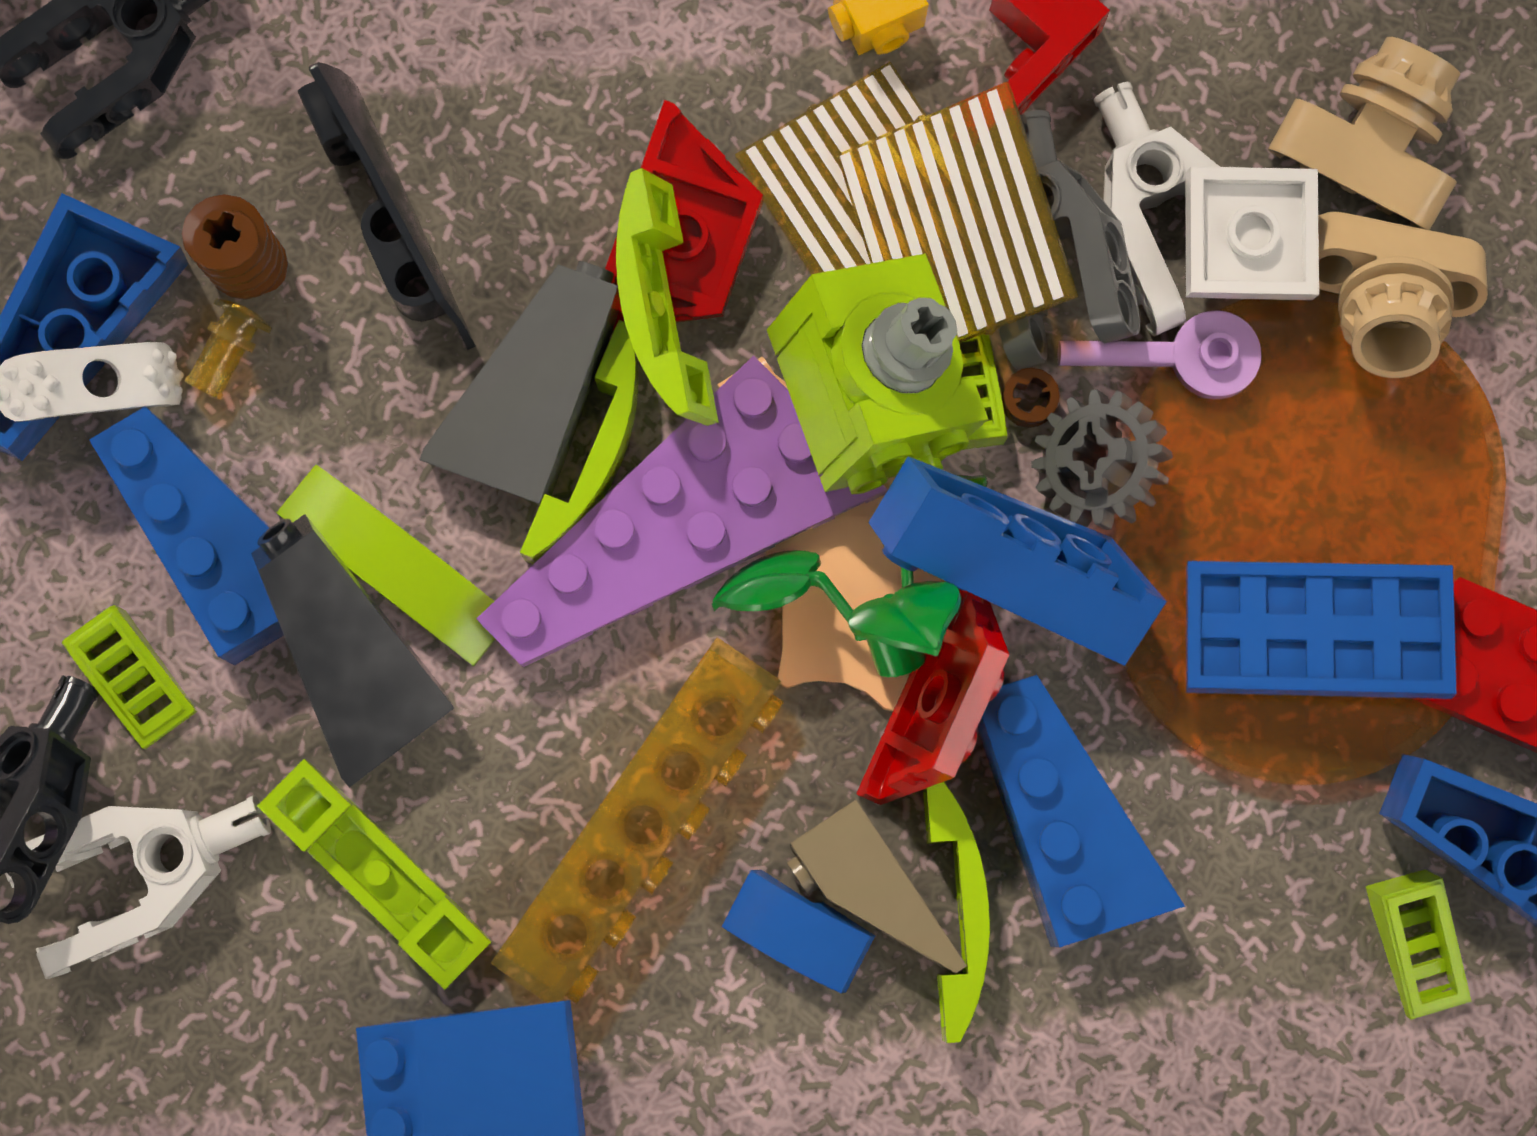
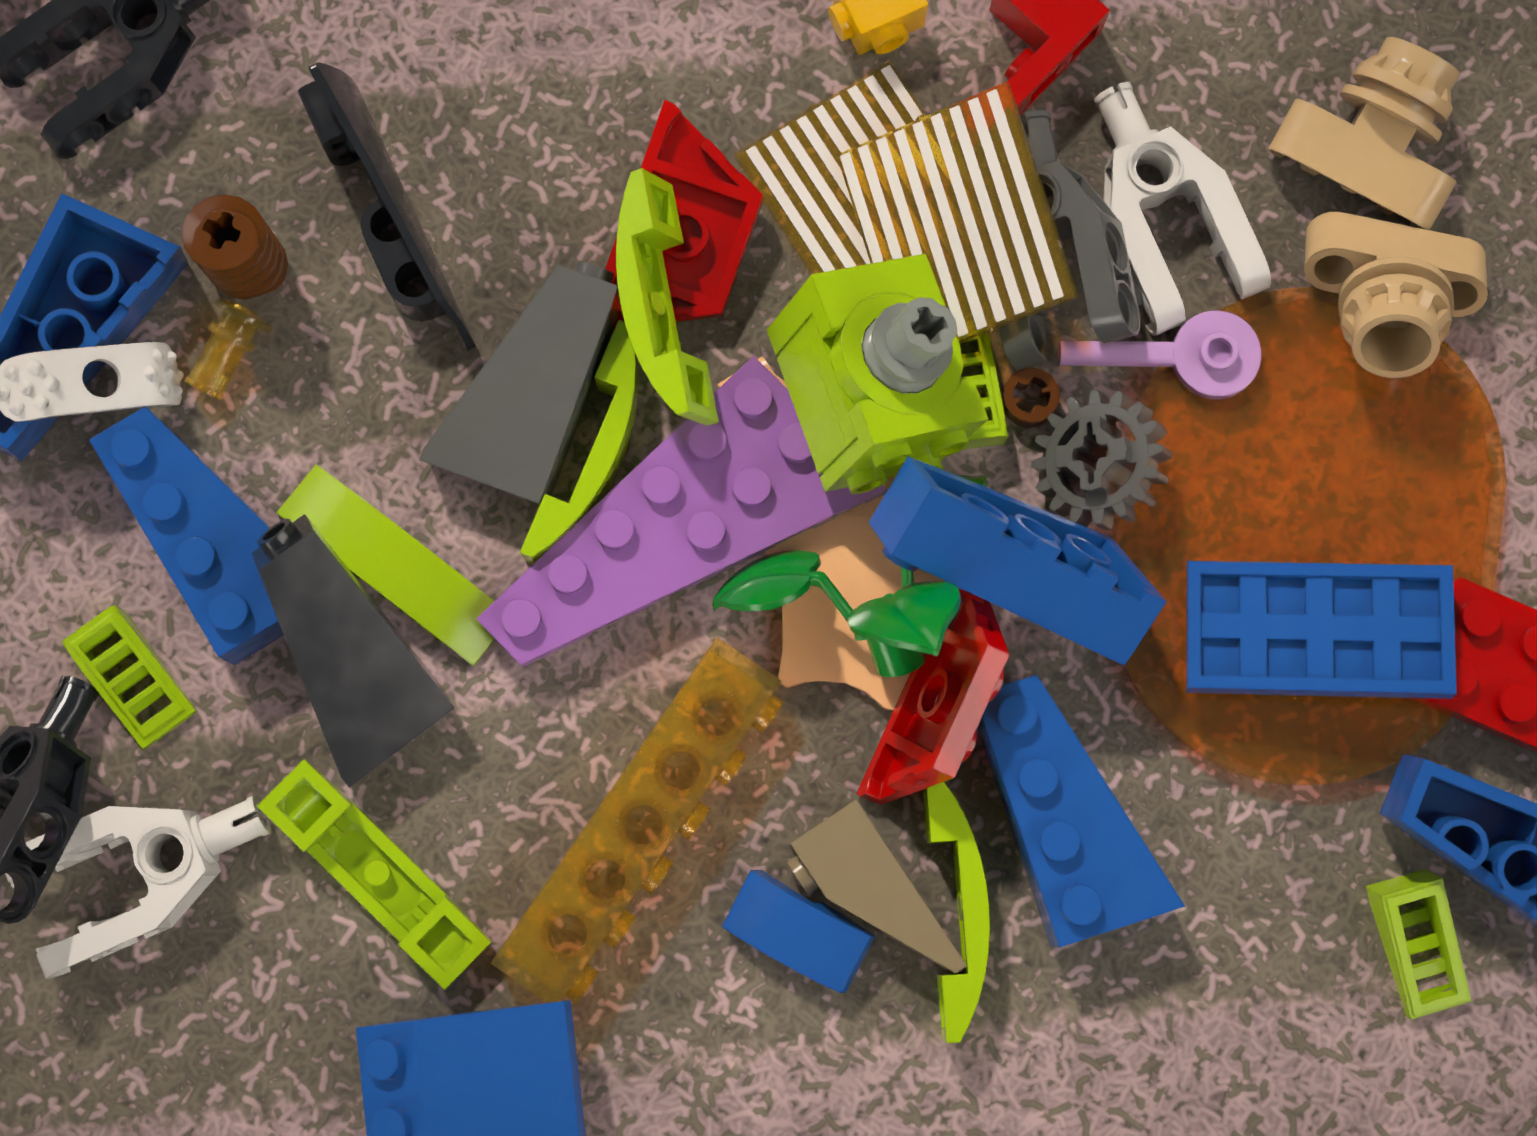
white plate [1185,166,1319,300] -> none

